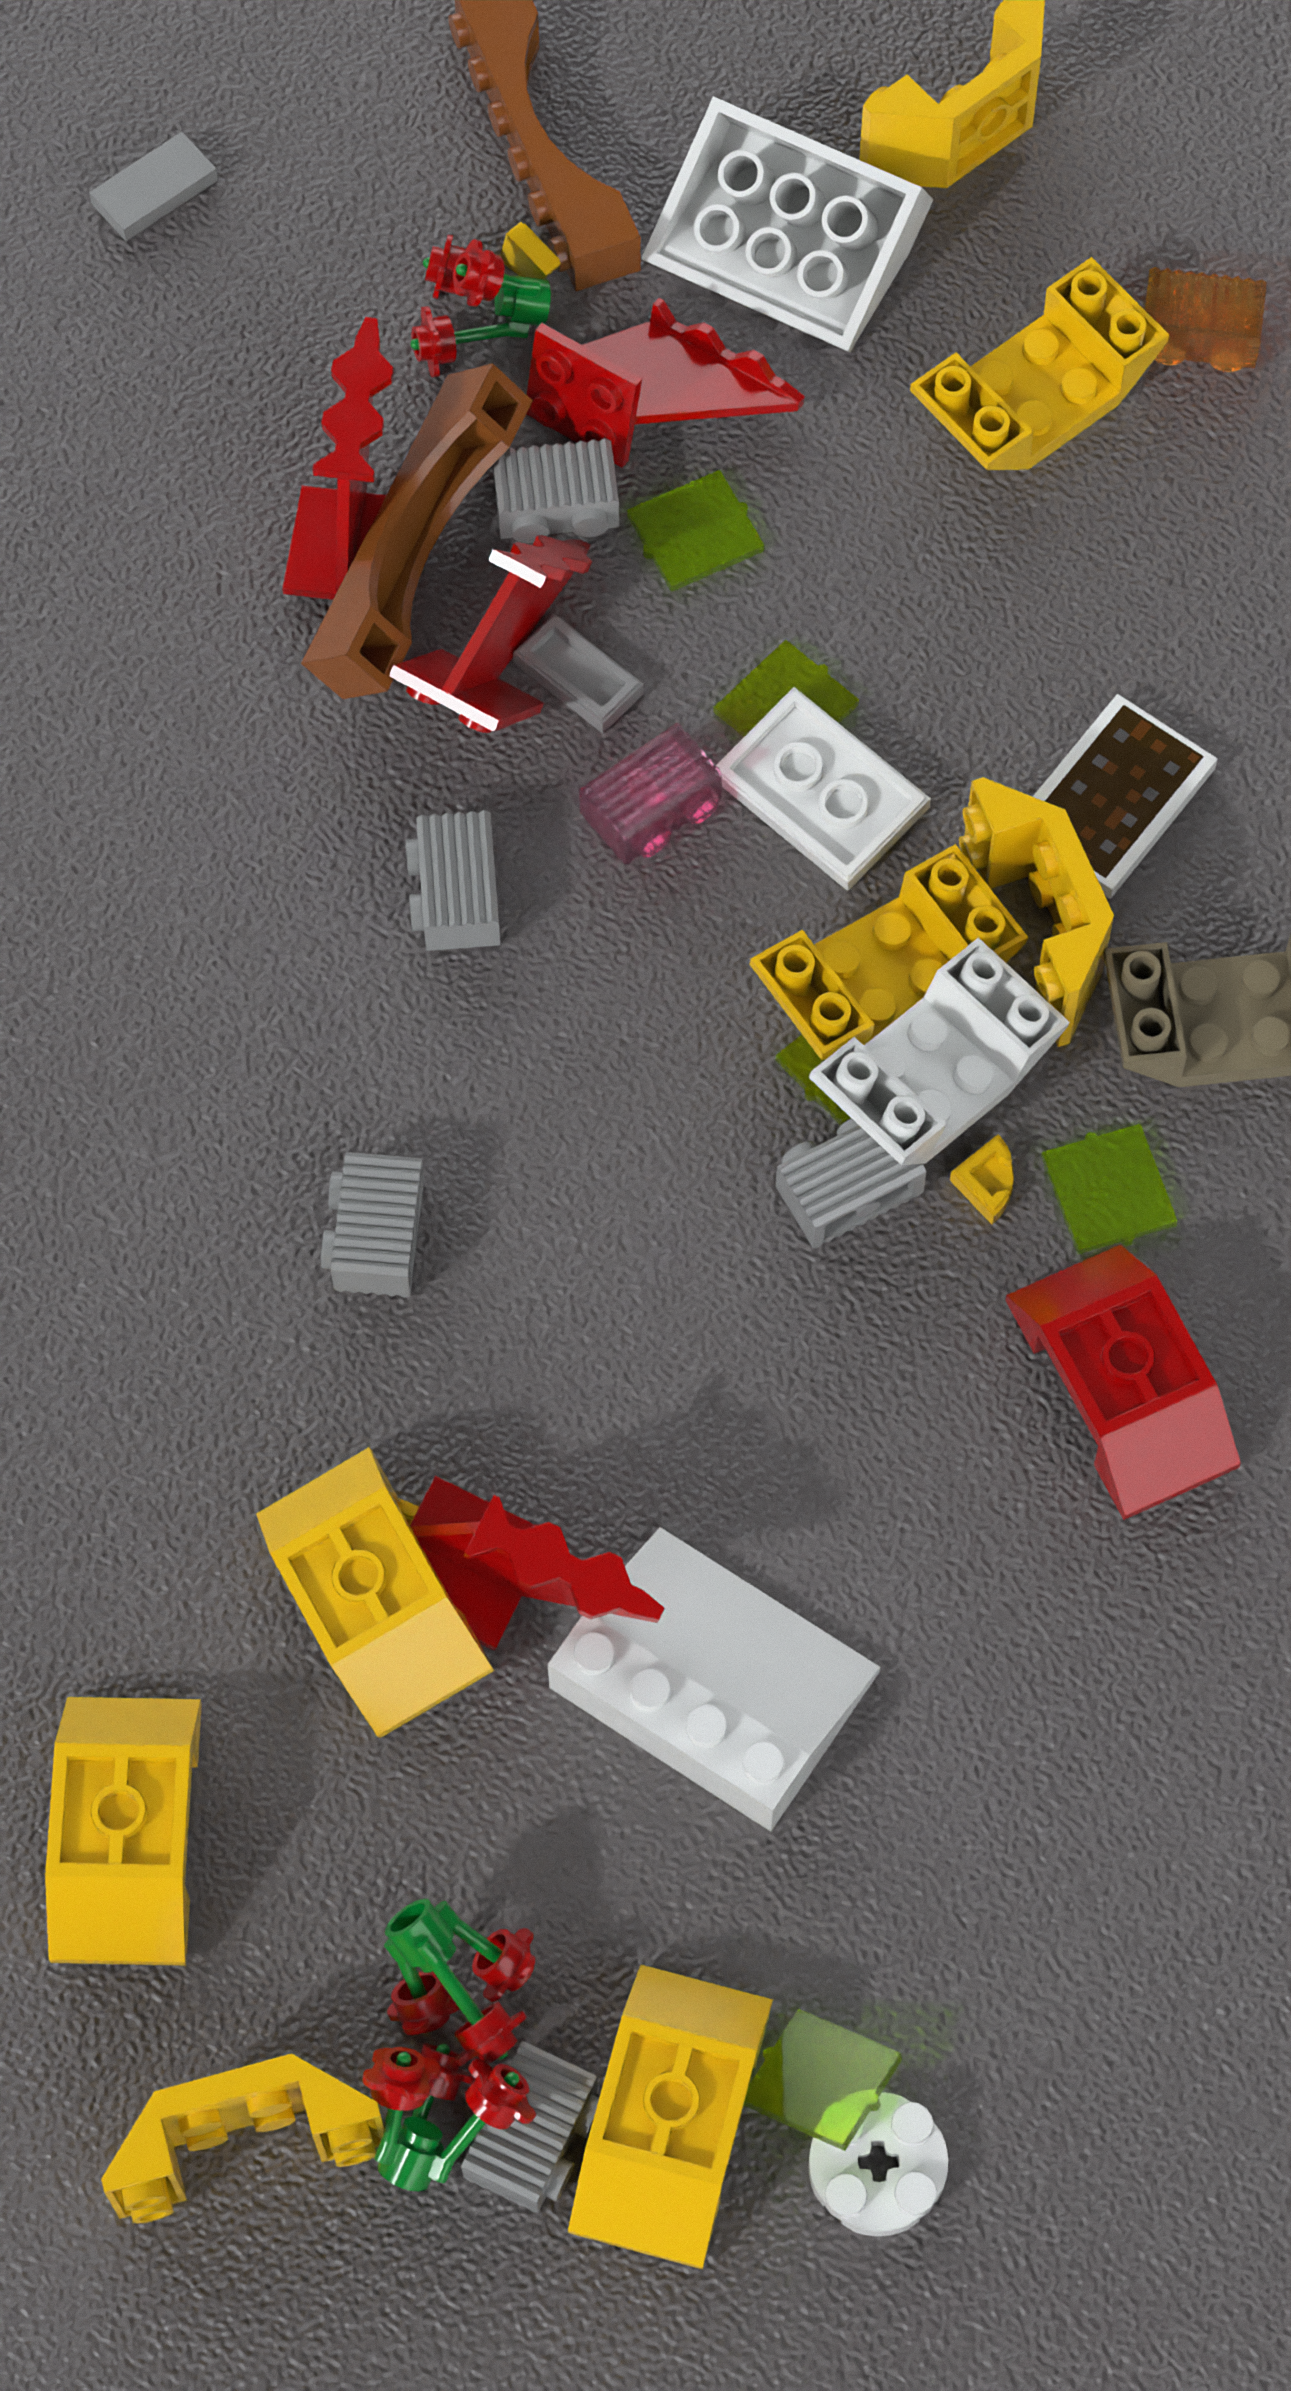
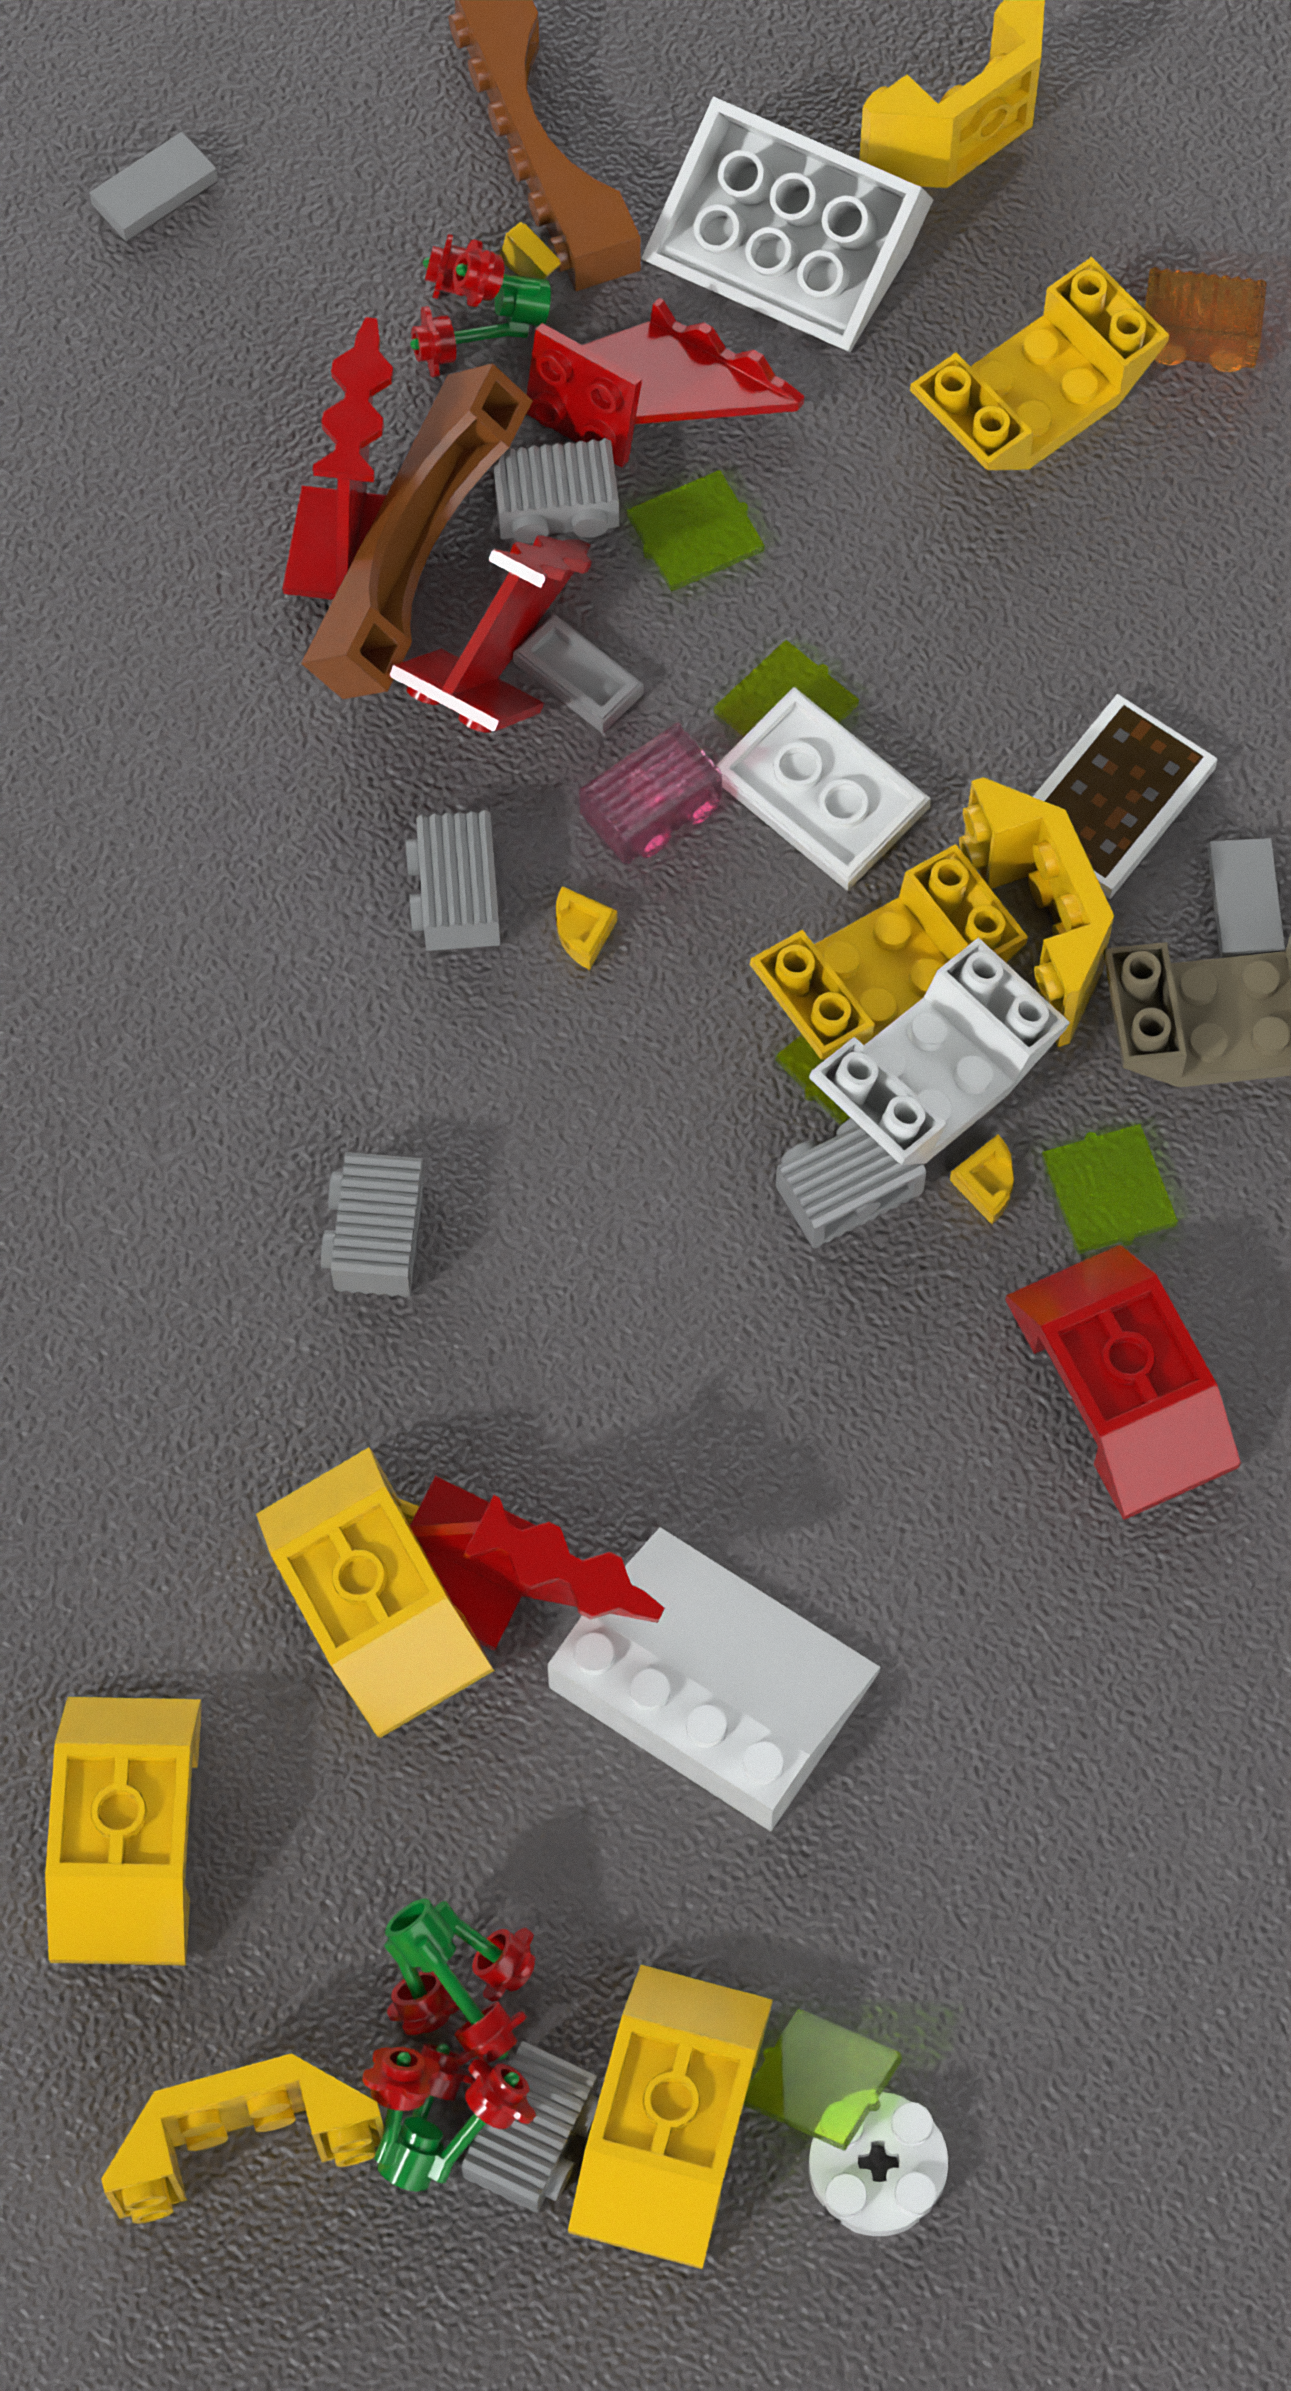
none -> yellow tile [556,886,618,970]
none -> light grey tile [1207,838,1285,958]

